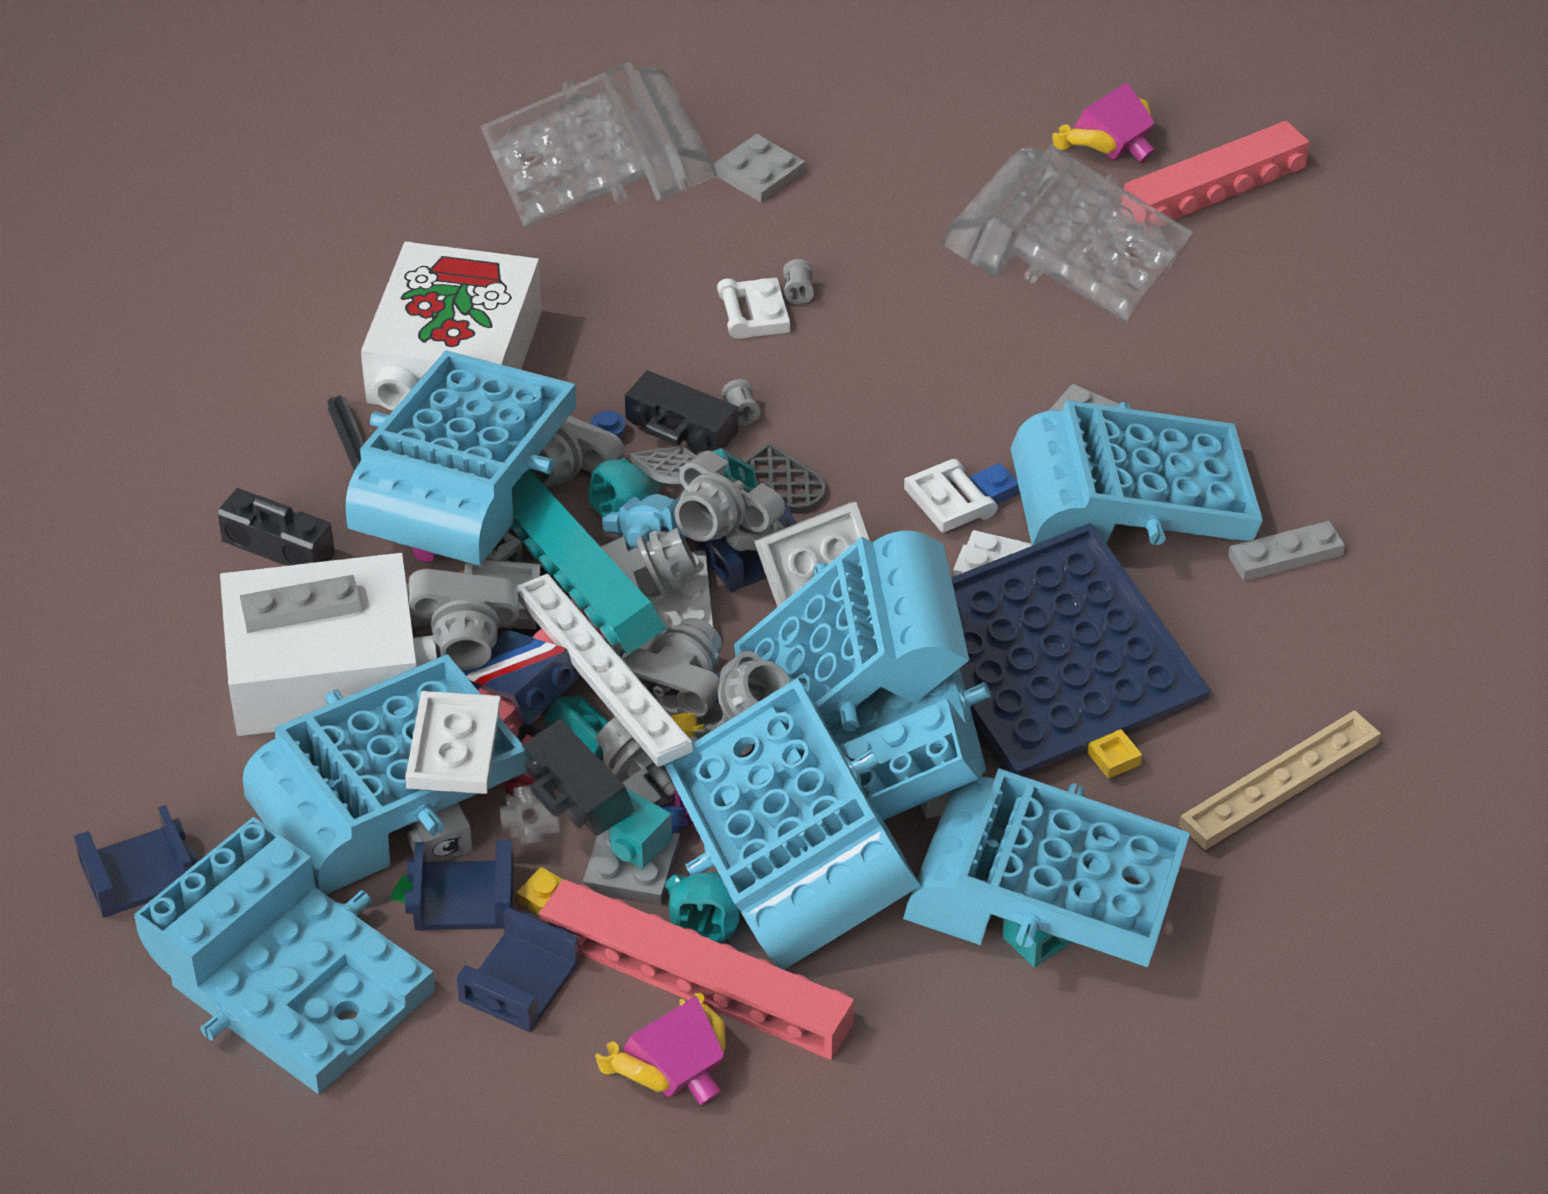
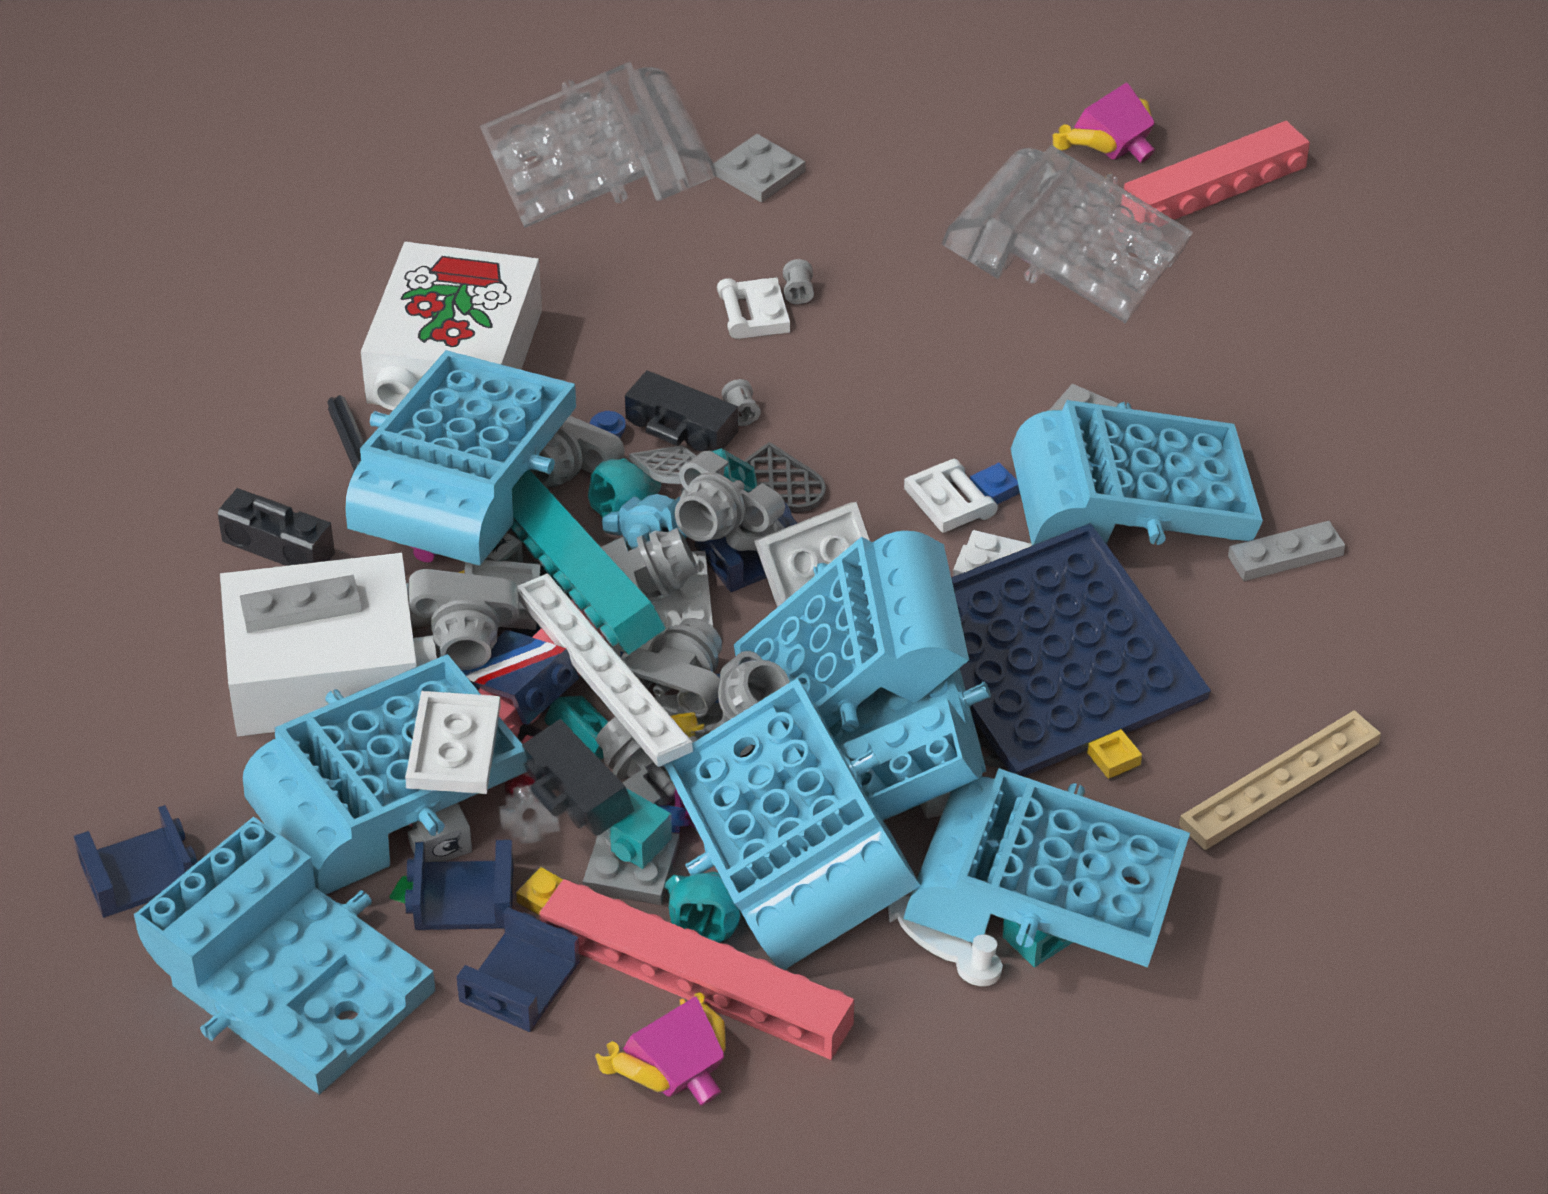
none -> white brick [888,896,1003,986]

